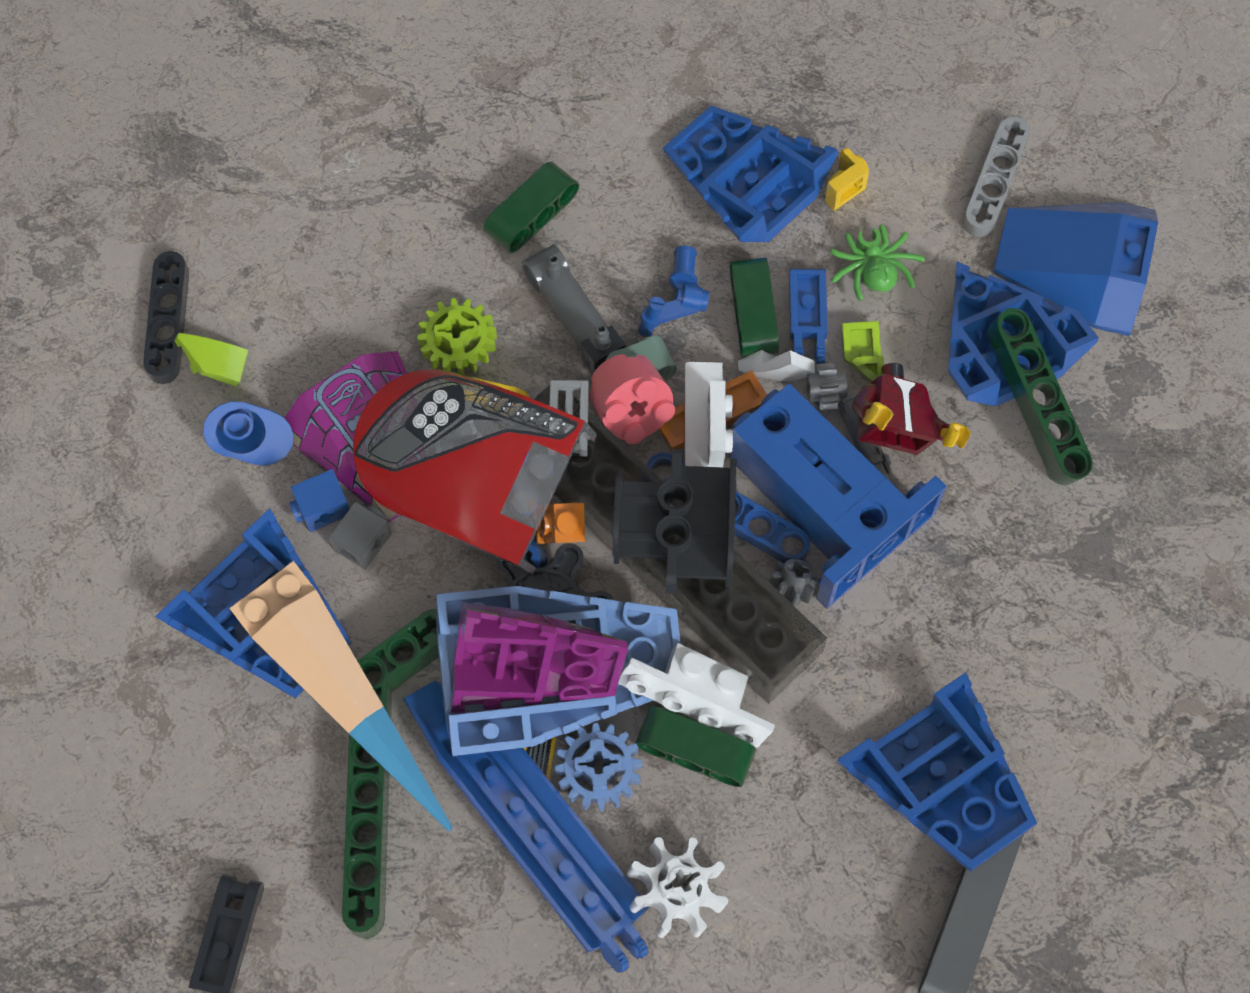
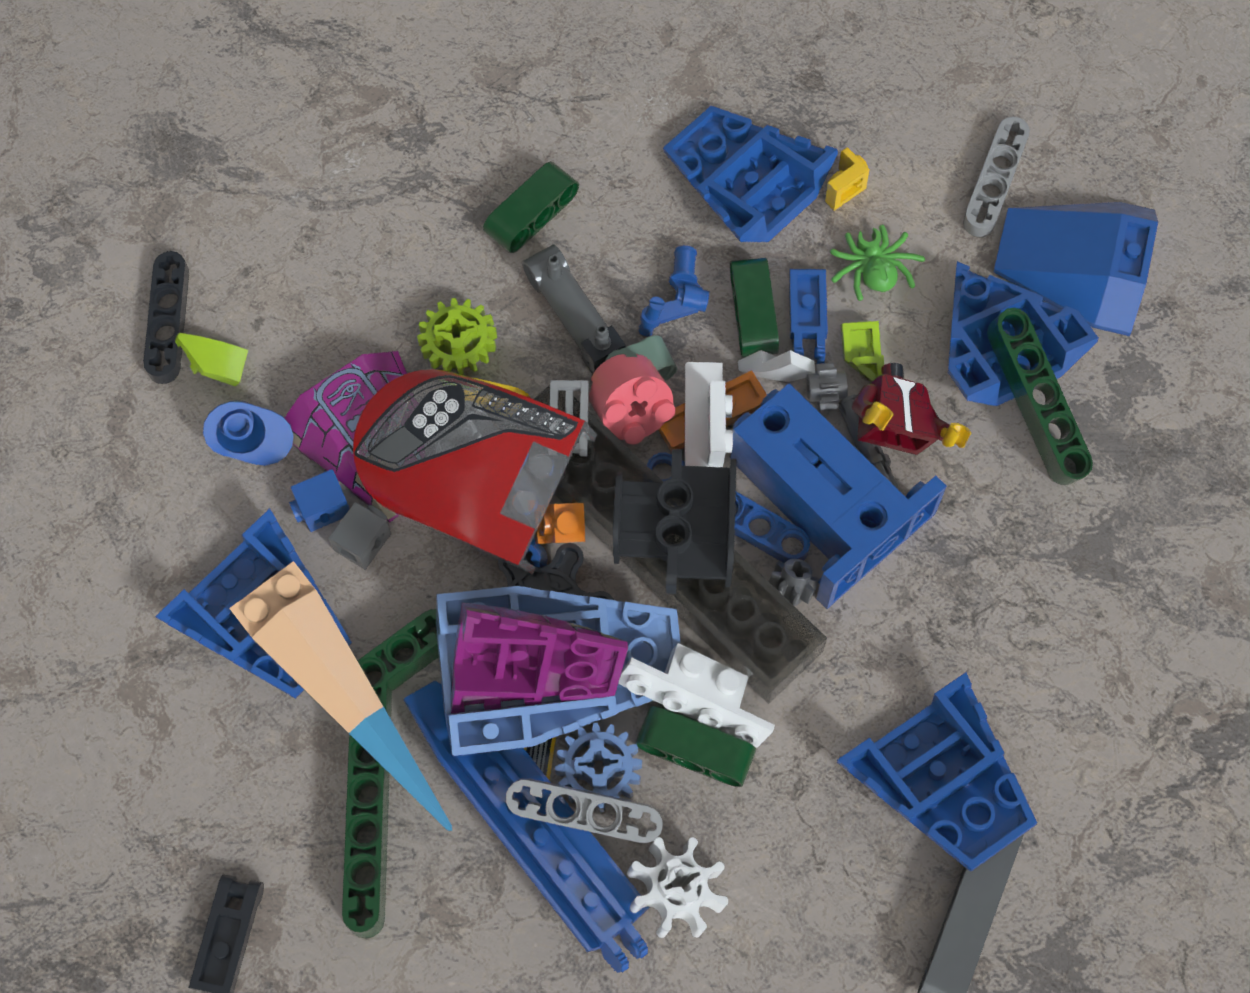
none -> light grey beam [506,778,663,843]

